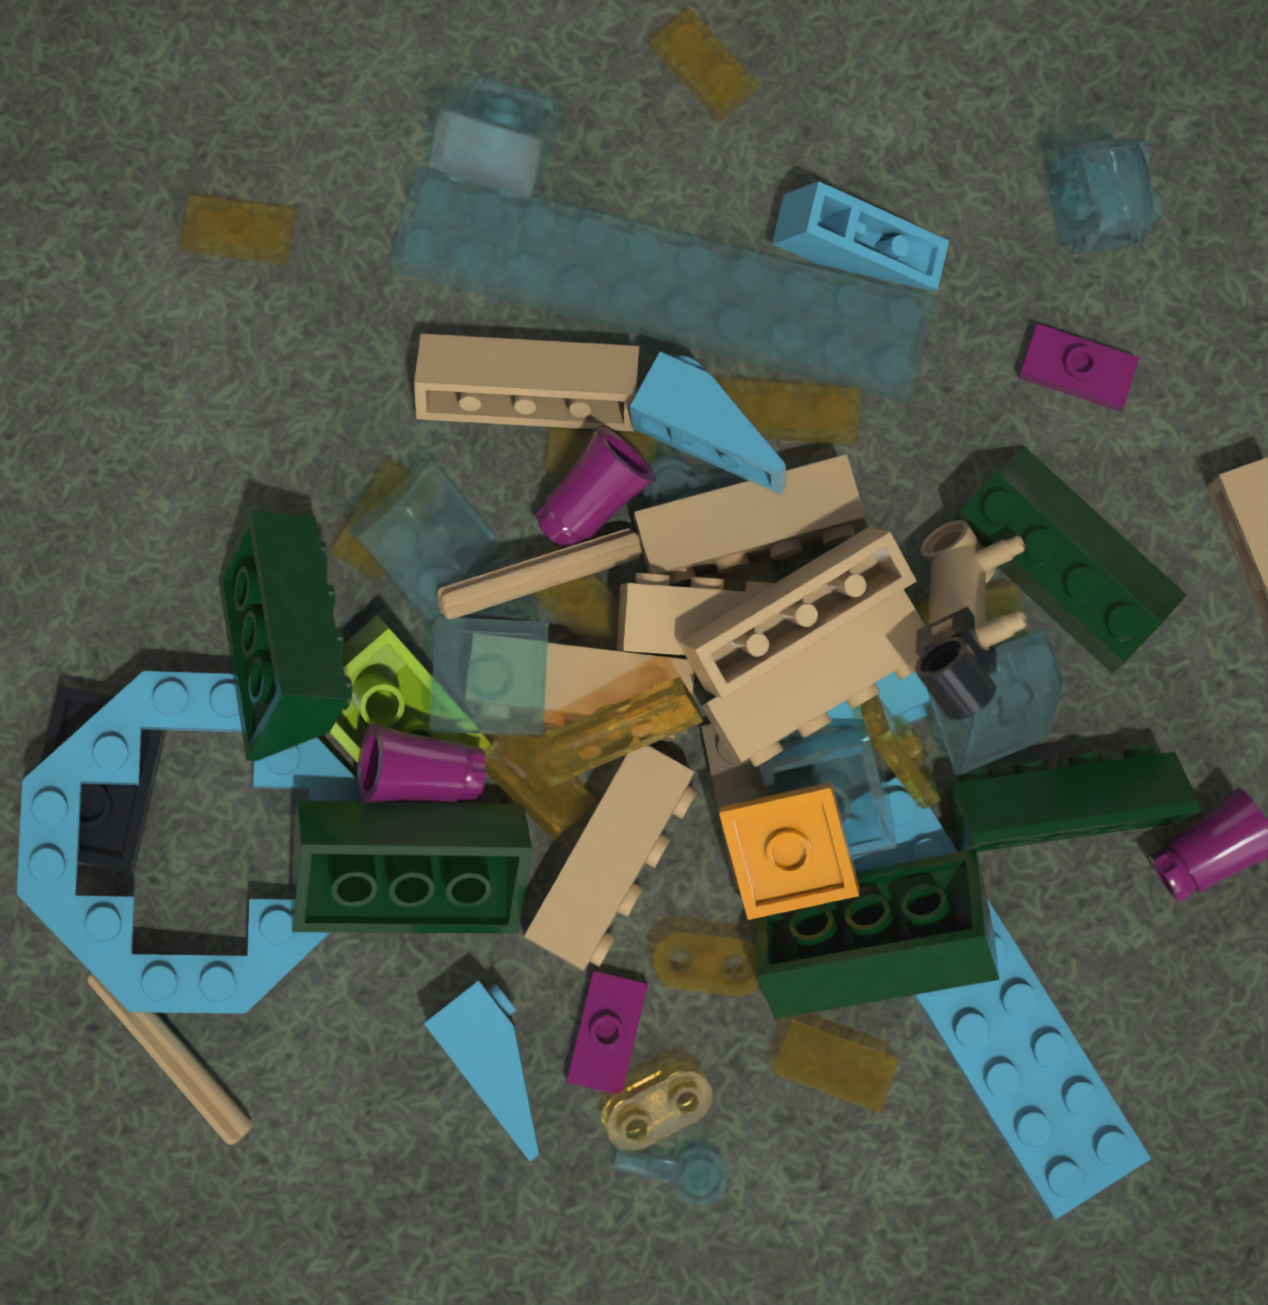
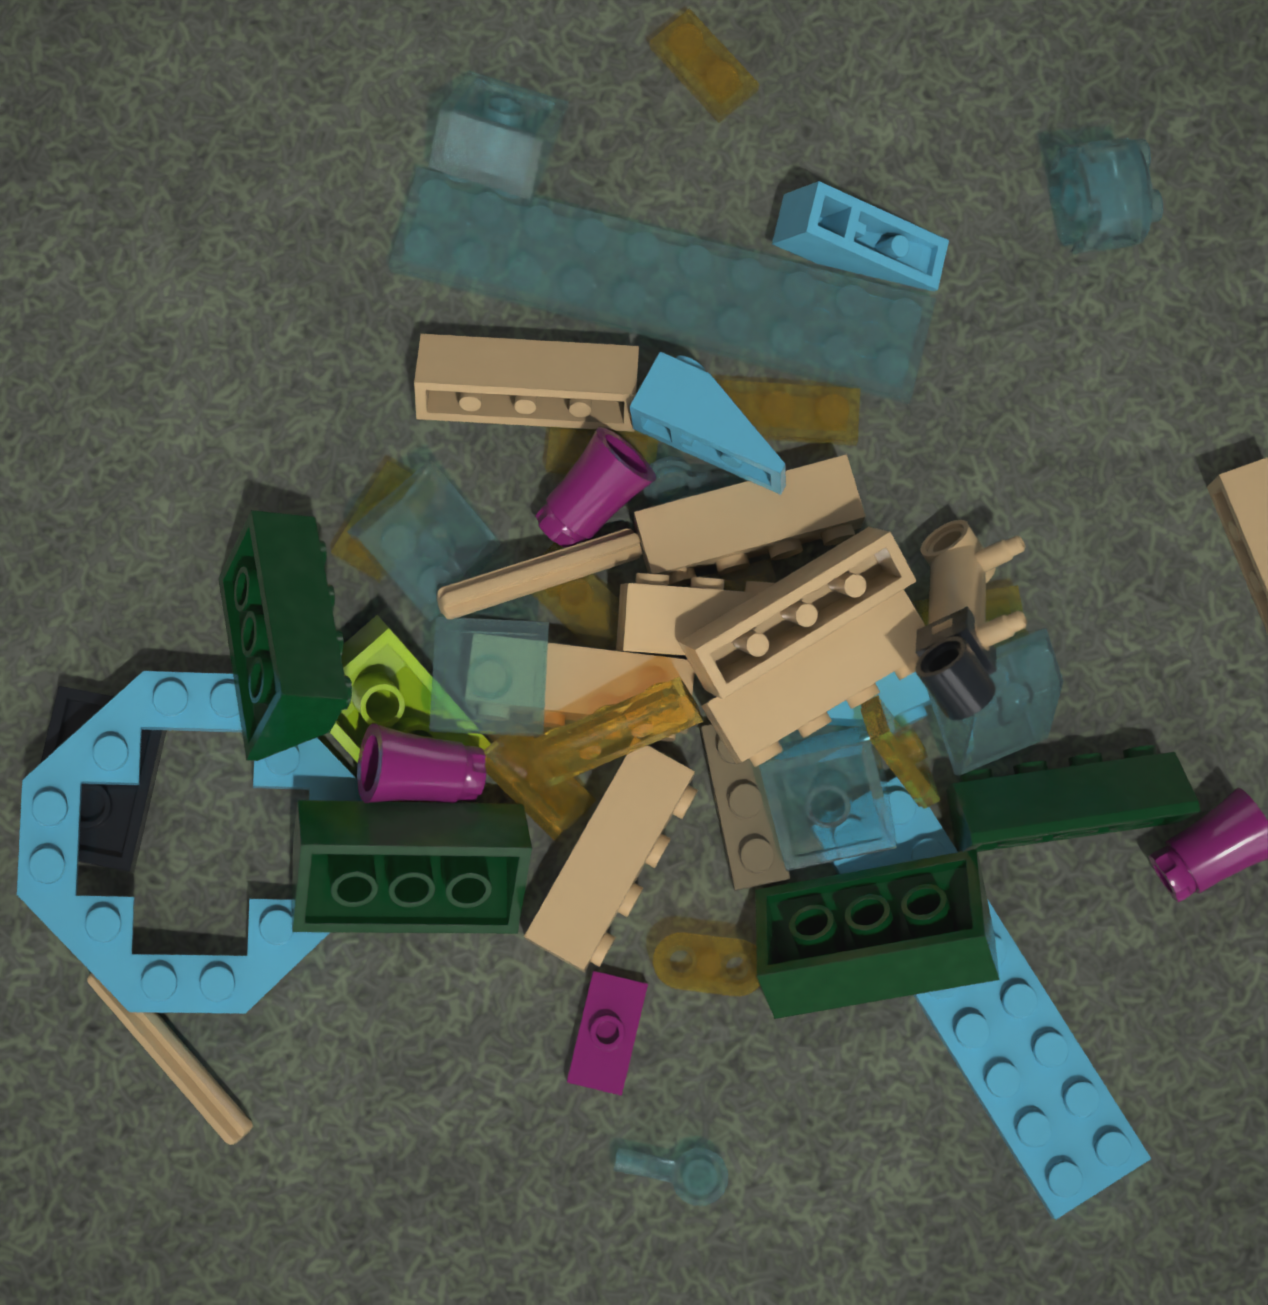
clear yellow plate [180,195,297,266] -> none
medium azure slope [424,981,540,1161] -> none
clear yellow plate [602,1062,713,1152] -> none
light orange plate [719,782,860,920] -> none
clear yellow plate [772,1019,899,1114] -> none
dark green slope [953,447,1186,673] -> none
magenta plate [1018,324,1140,412] -> none

